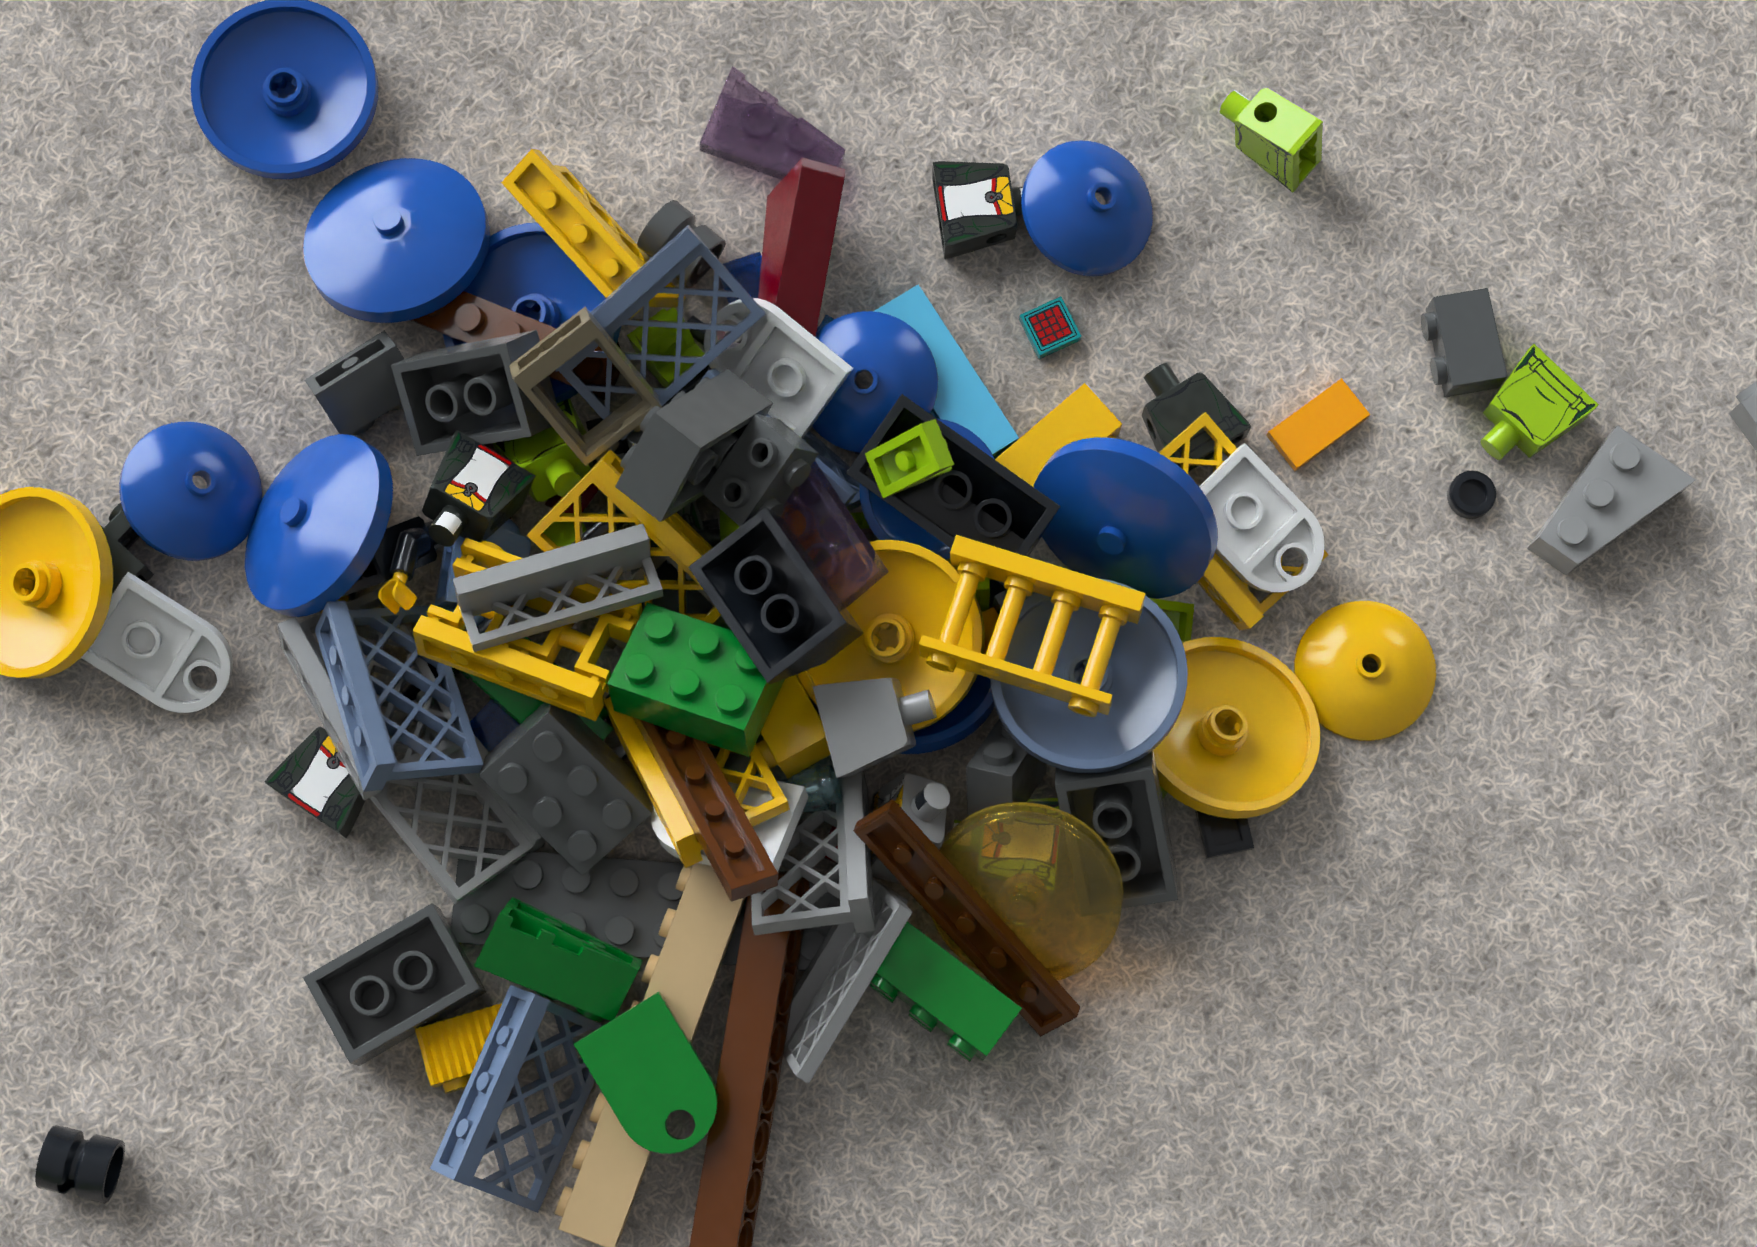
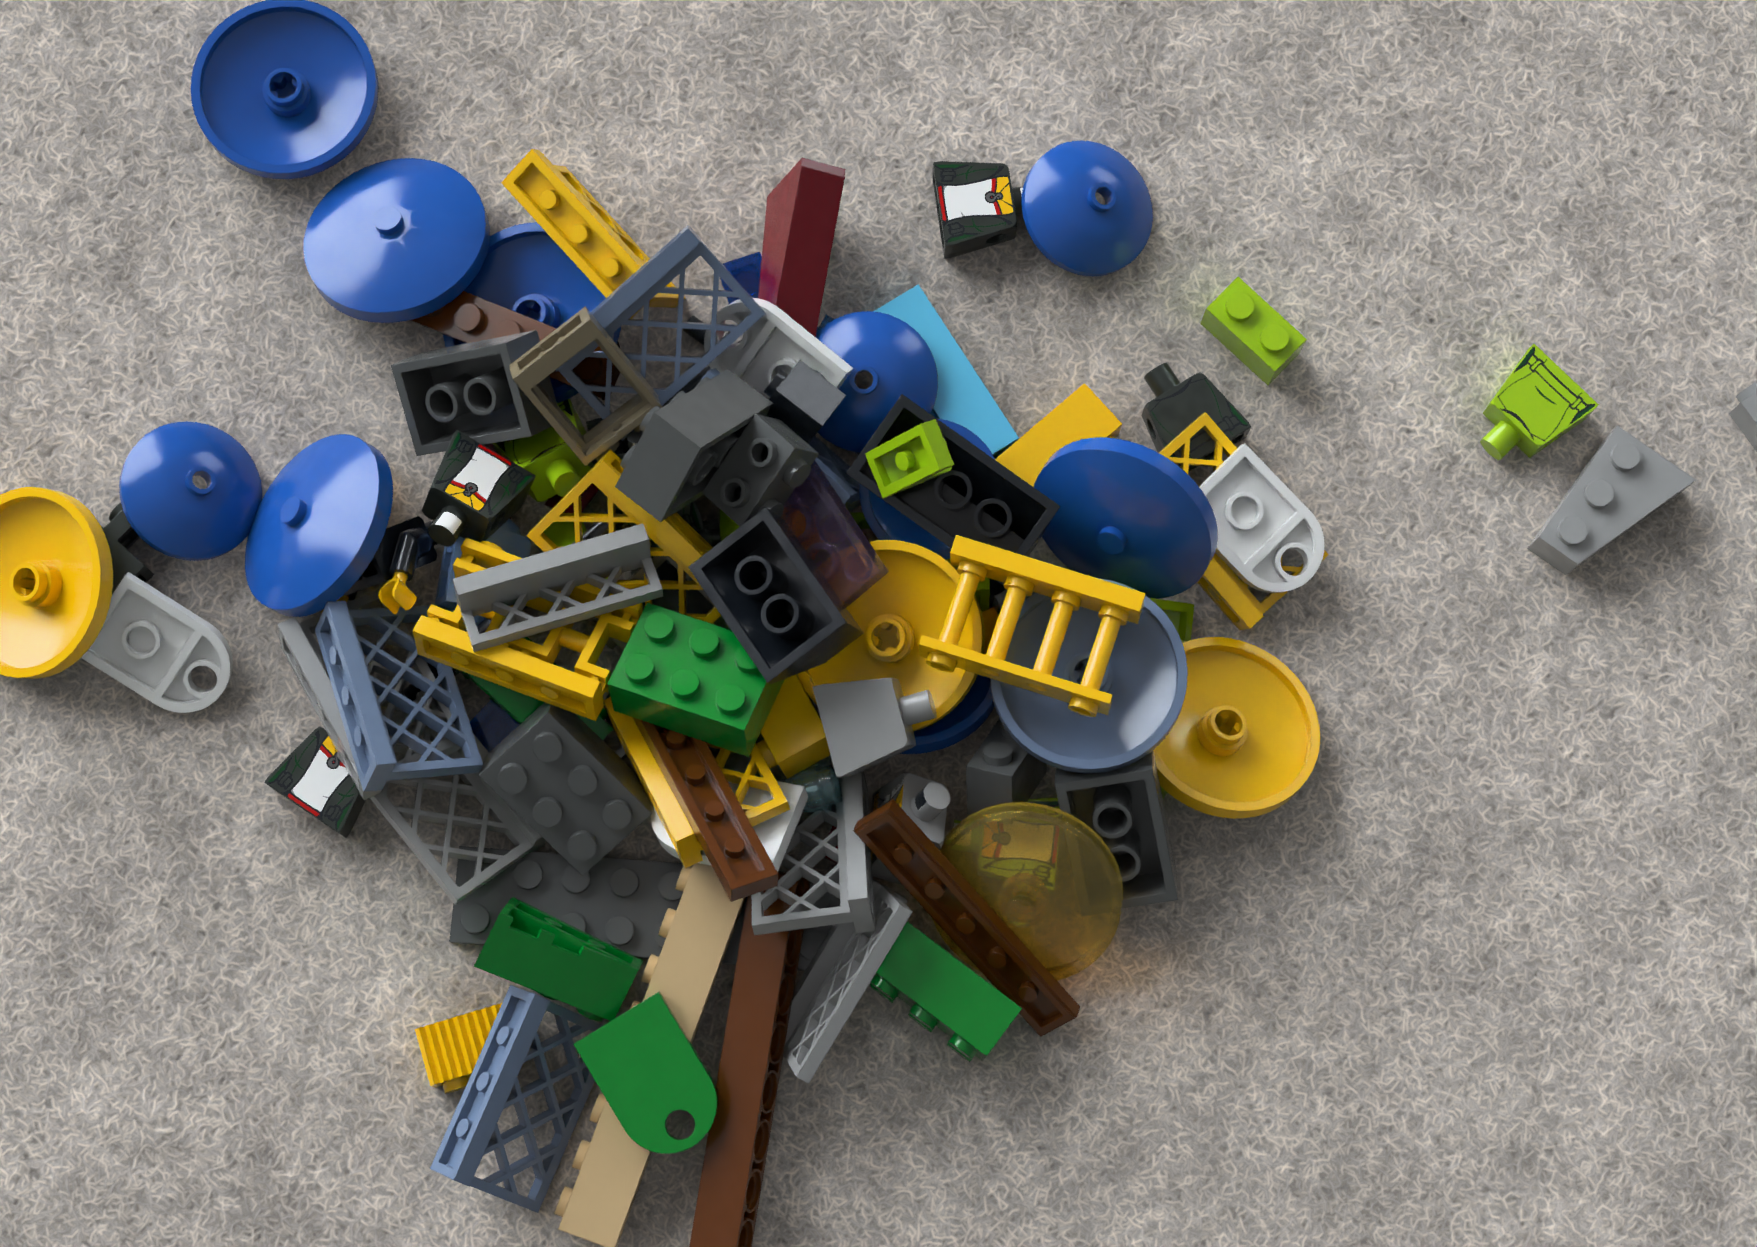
black wheel [35,1125,125,1204] -> none
dark grey brick [303,903,487,1066] -> none
dark grey brick [305,330,404,435] -> none
lime brick [627,307,705,388] -> none
dark grey wheel [637,200,726,287] -> none
clear purple wing [700,66,845,180] -> none
tile [1019,296,1082,359] -> none
black tile [1195,811,1254,859] -> none
lime torso [1219,88,1323,193] -> none
light orange tile [1266,378,1370,471] -> none
yellow dish [1294,601,1436,741] -> none
dark grey brick [1421,288,1508,397] -> none
black tile [1447,471,1496,519] -> none
none -> brick [763,360,846,444]
none -> lime brick [1200,277,1307,385]

